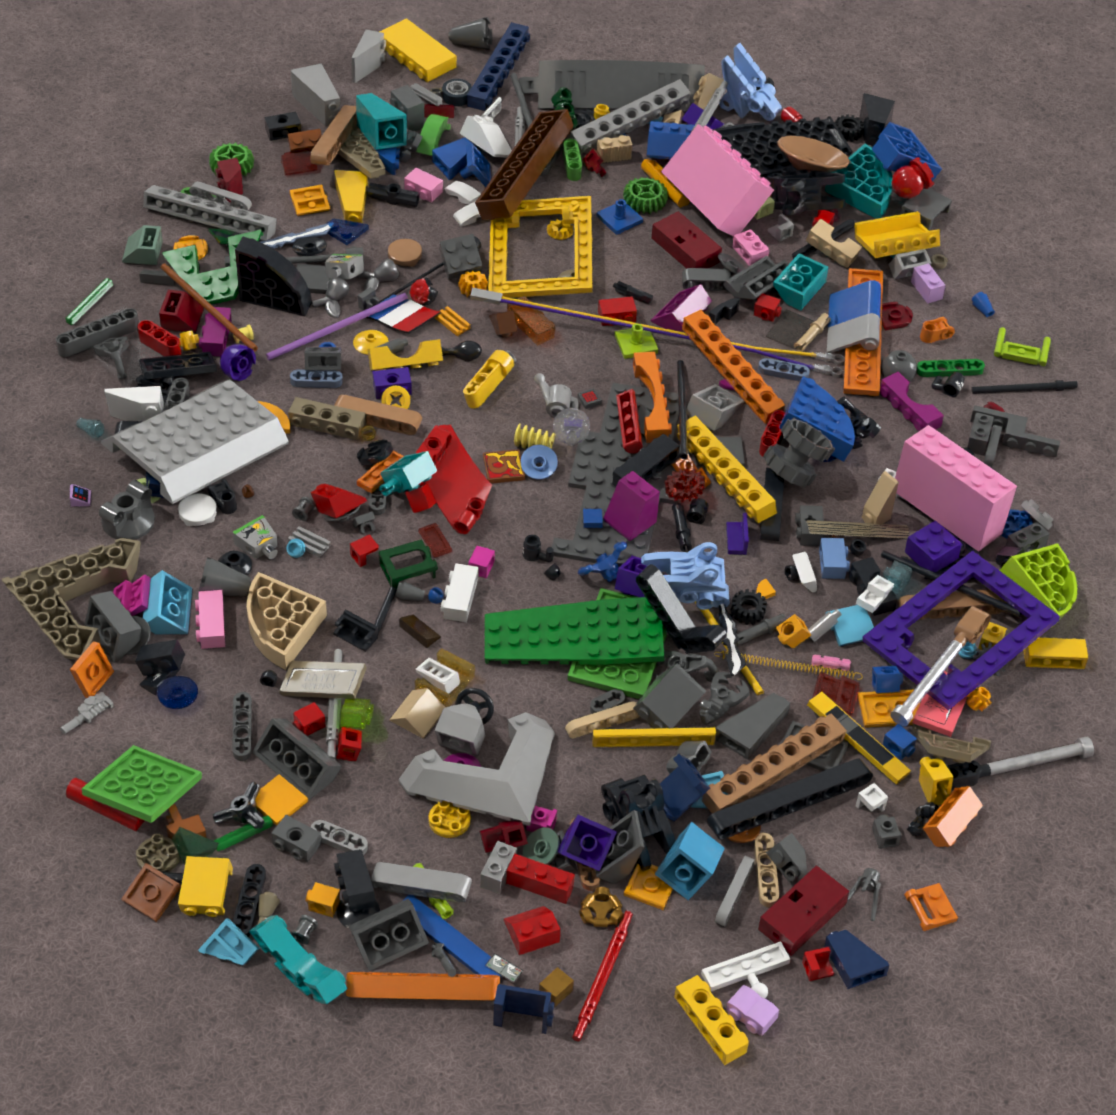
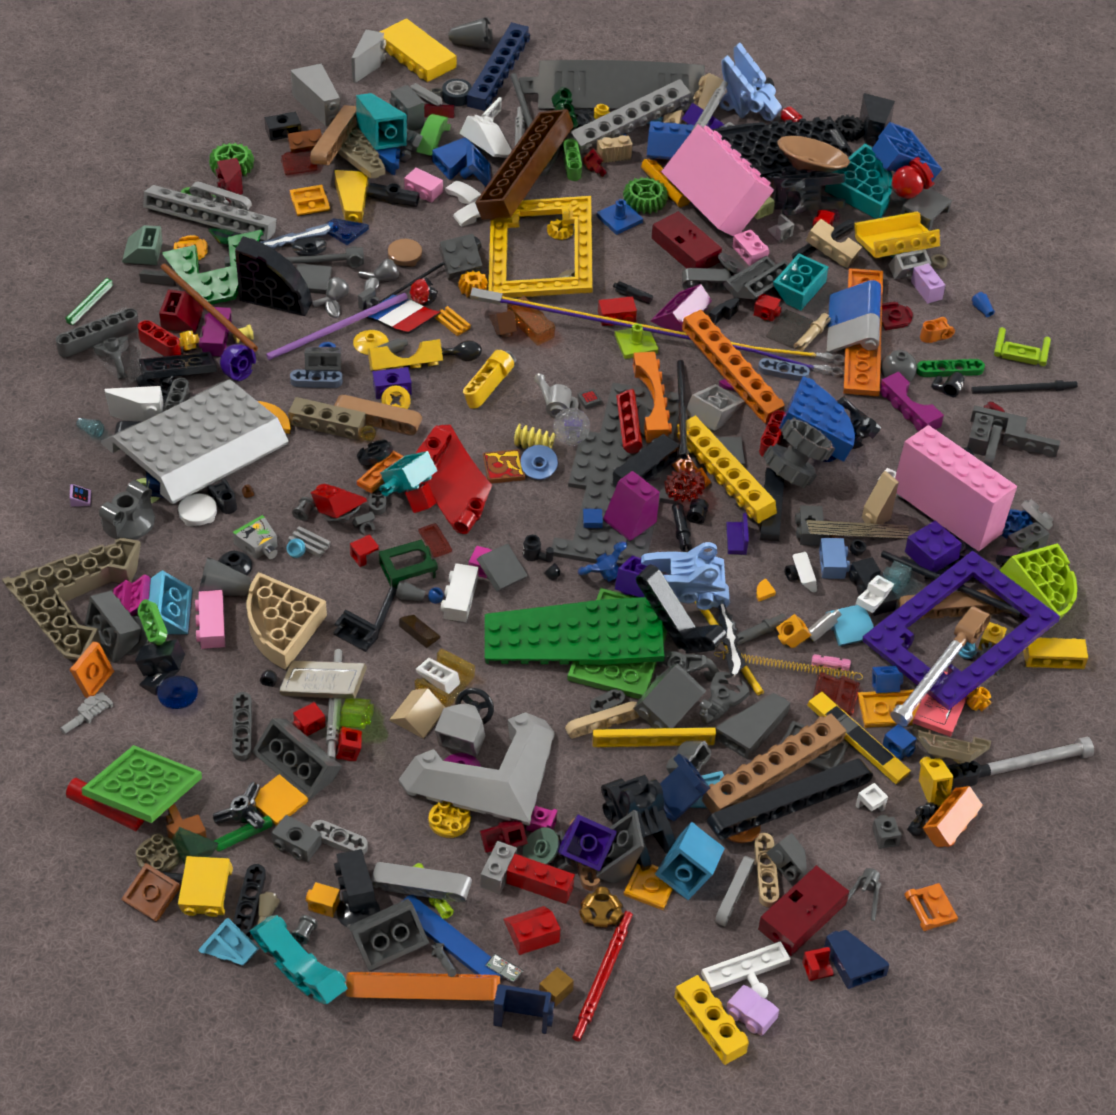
light grey torso [325,254,364,279] -> none
black tyre [731,589,767,625] -> none
none -> bright green beam [138,599,167,645]
none -> dark grey tile [477,544,528,592]

